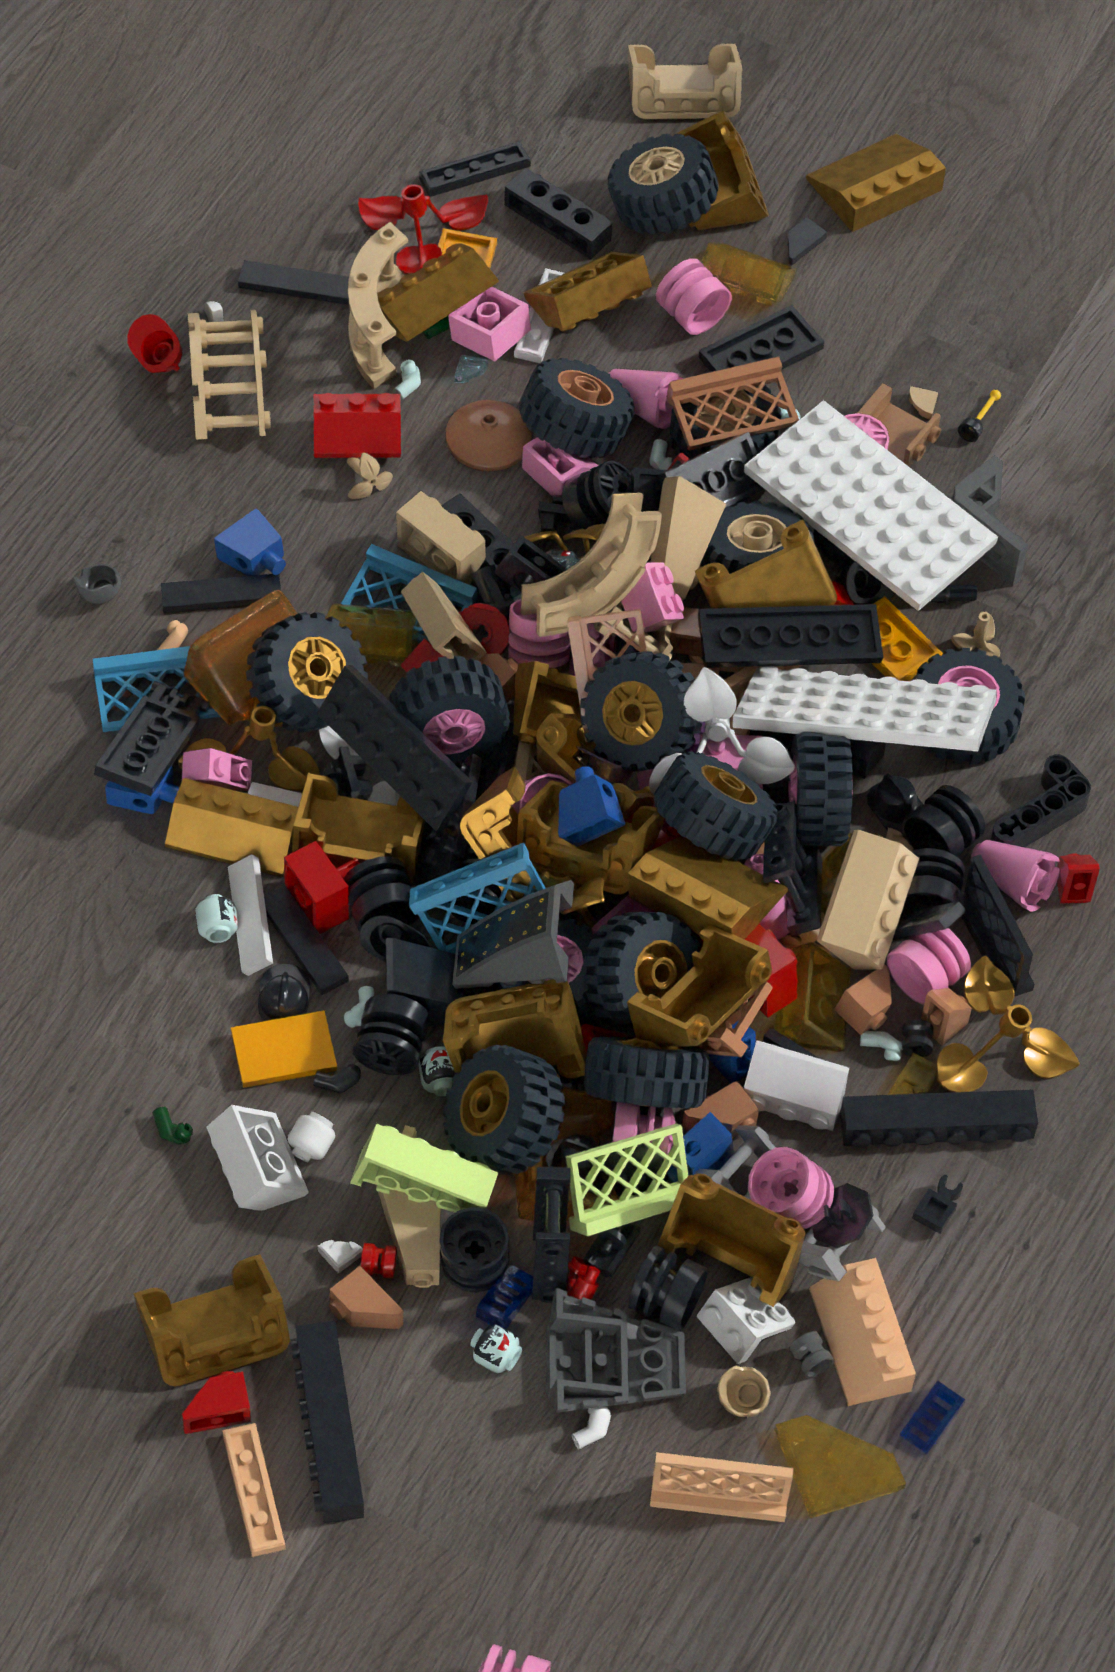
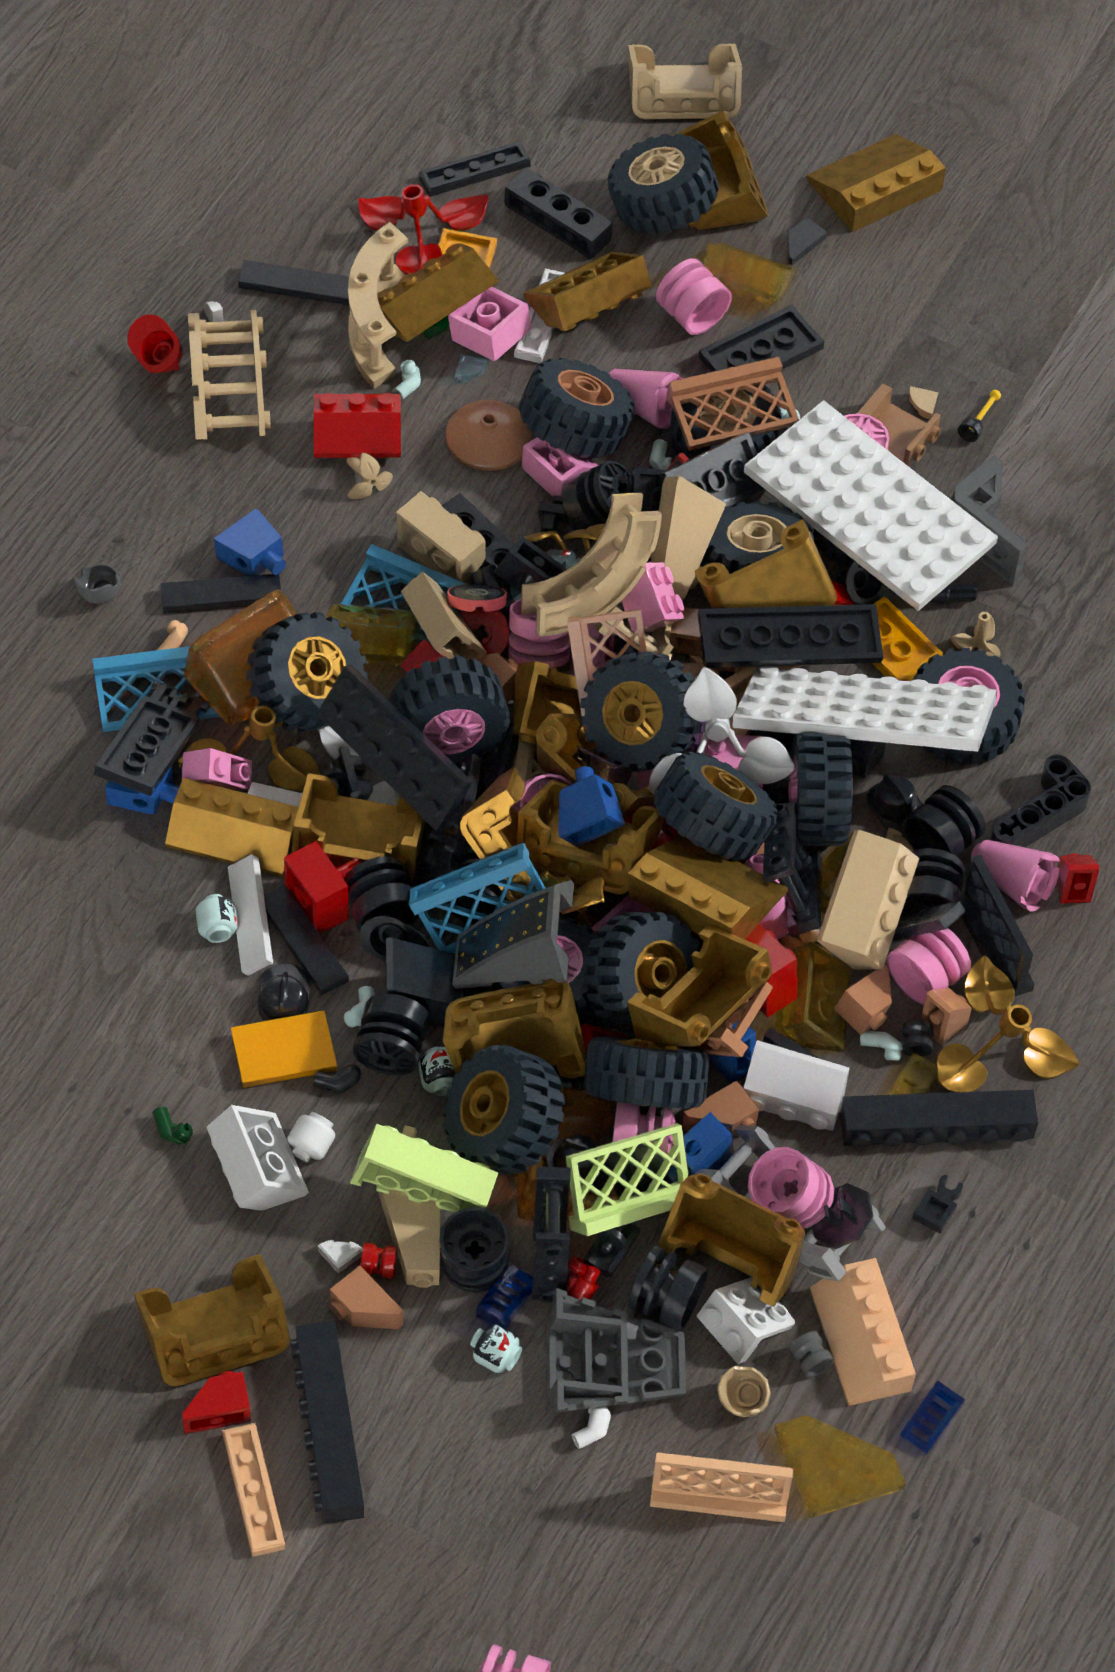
none -> tile [447,584,507,612]

